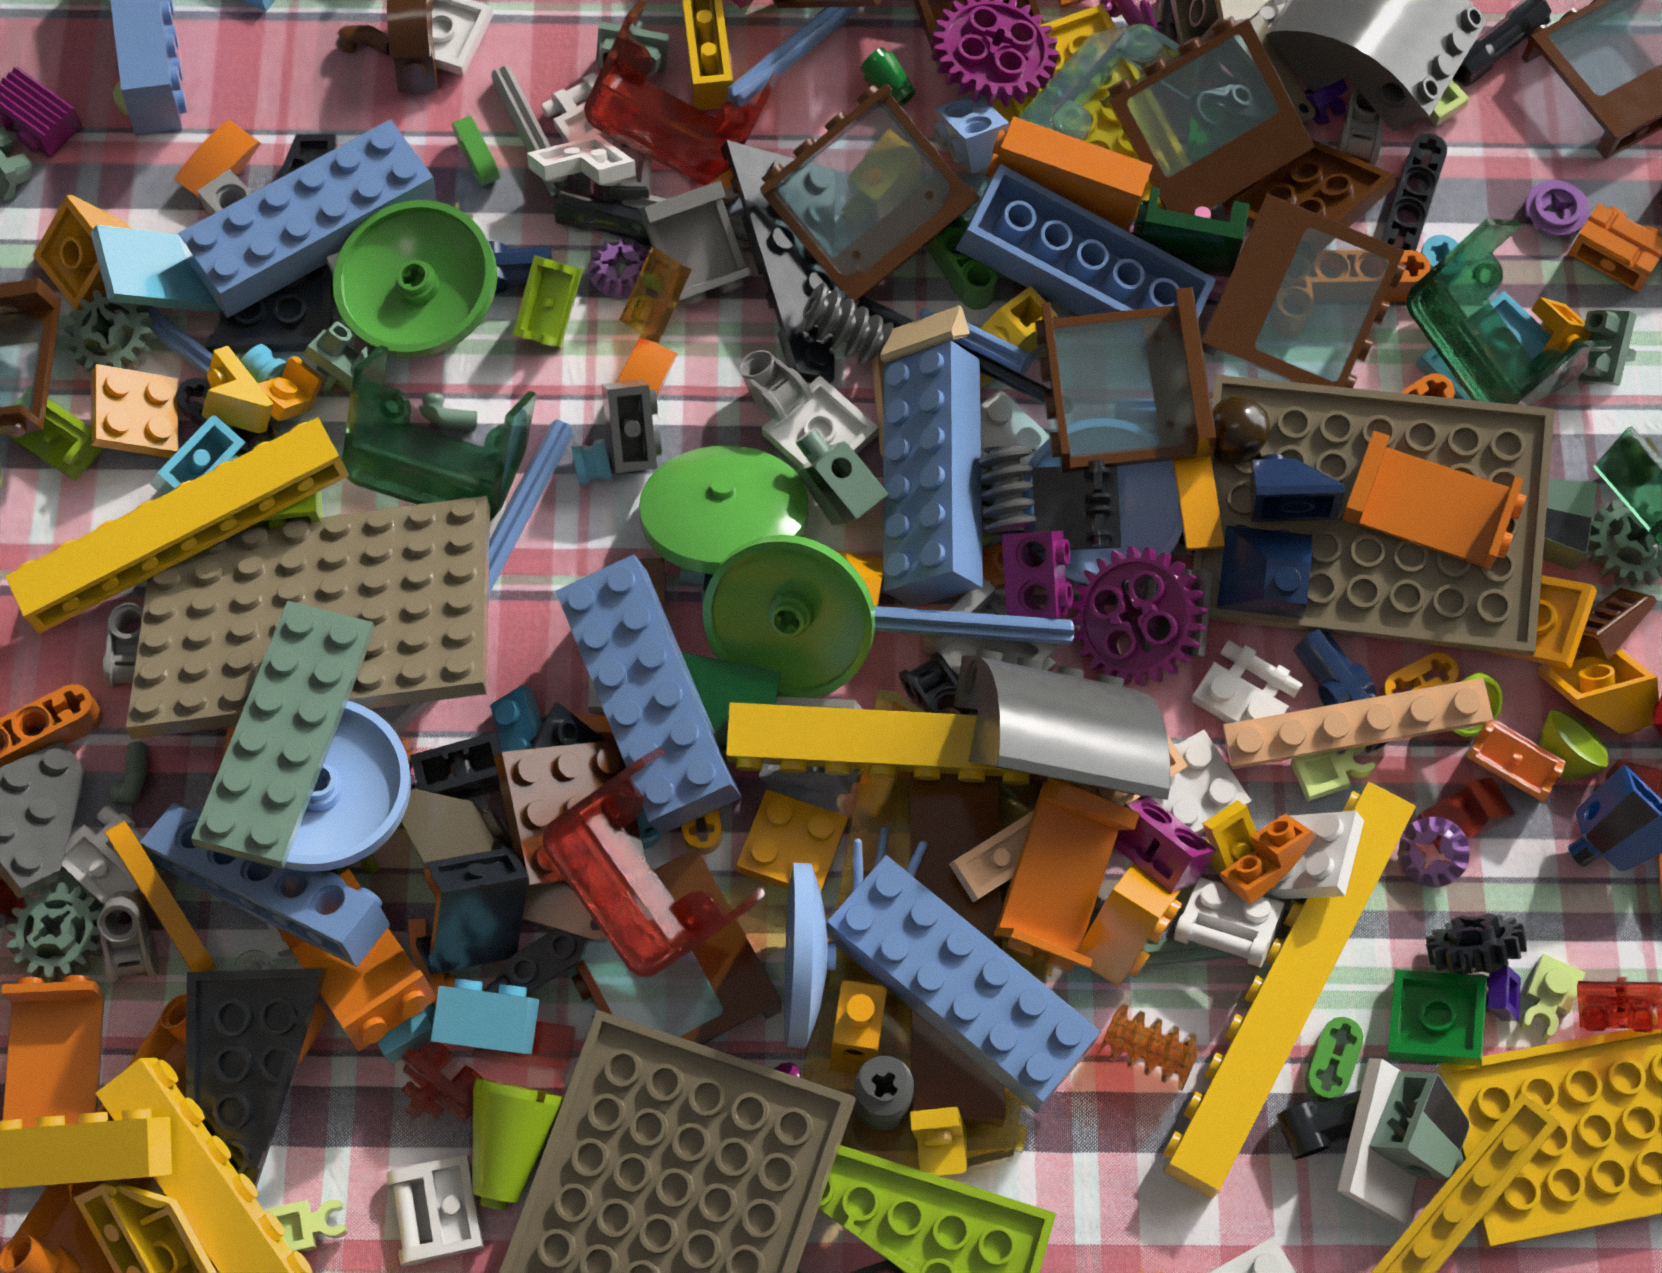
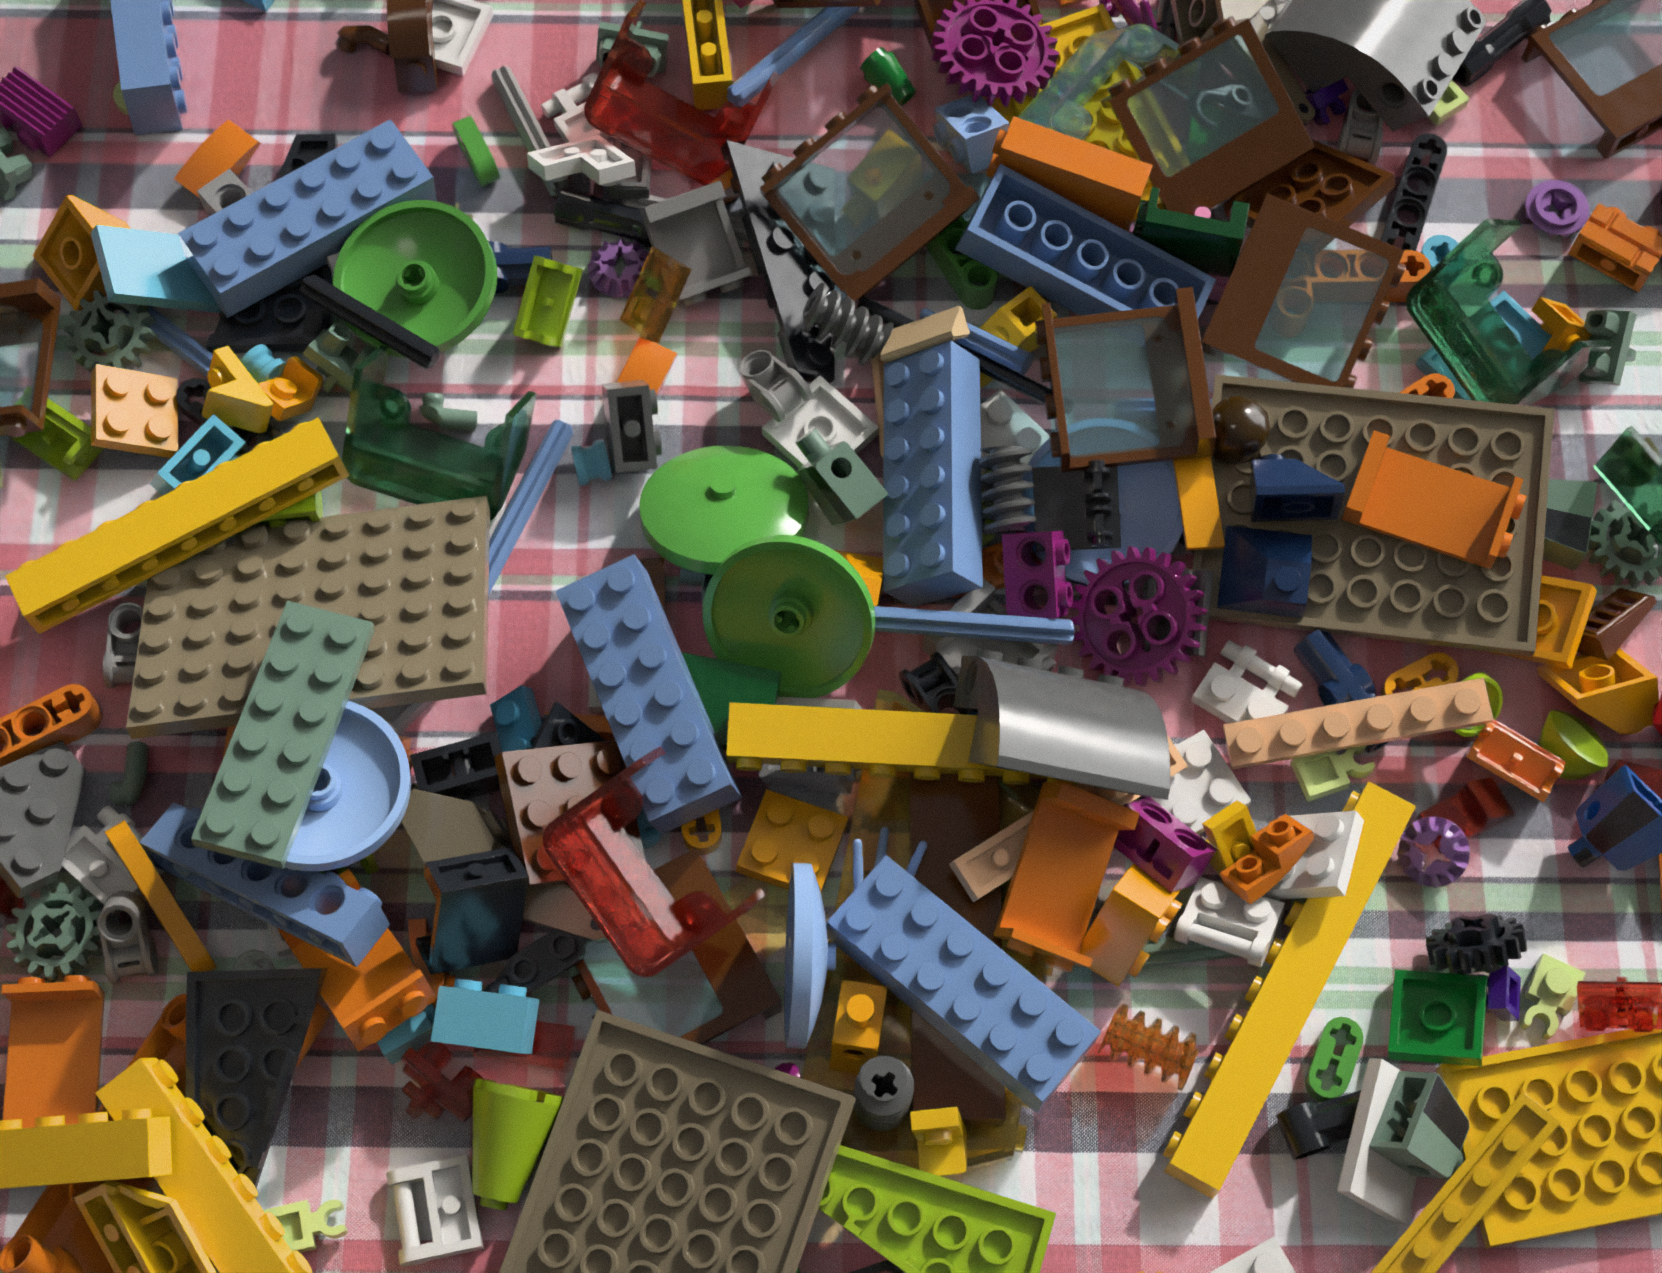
none -> black axle [299,275,440,369]

